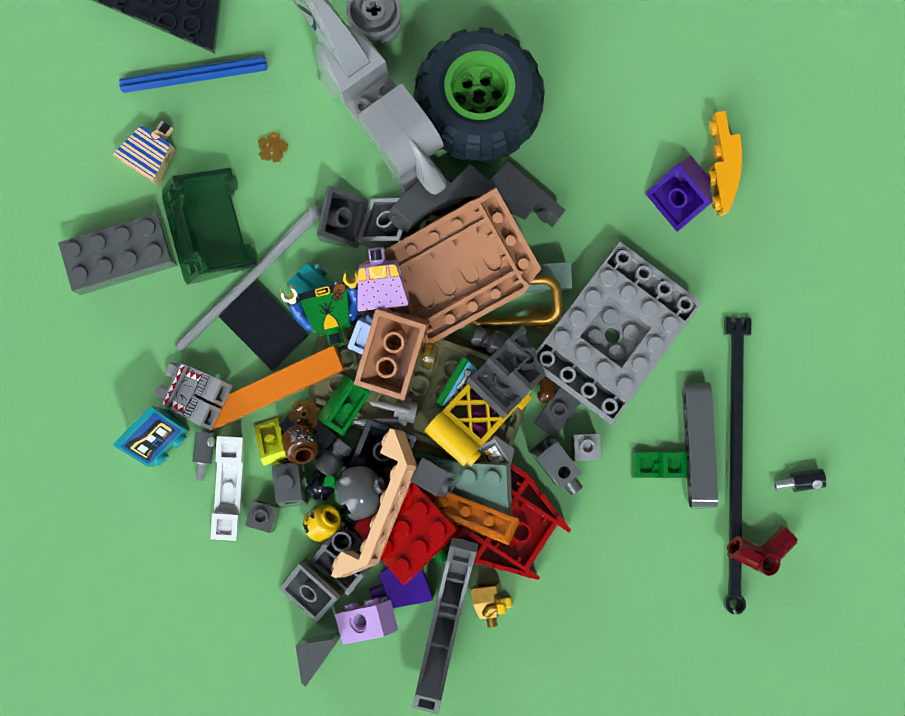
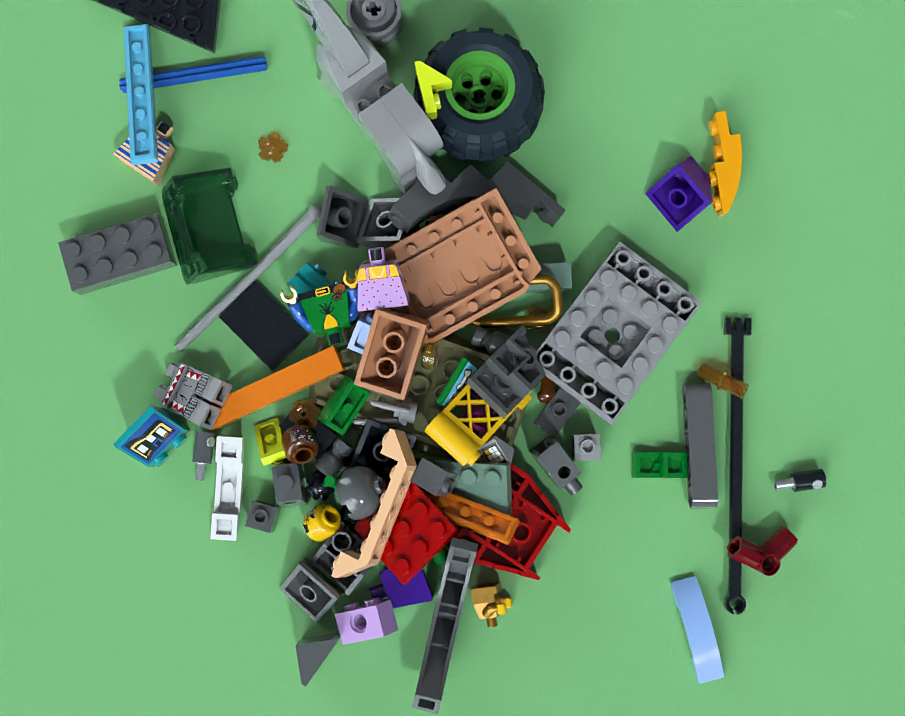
none -> medium azure tile [123,24,158,165]
none -> neon yellow slope [415,61,452,120]
none -> light blue slope [670,576,724,684]
none -> clear orange axle [697,364,749,399]

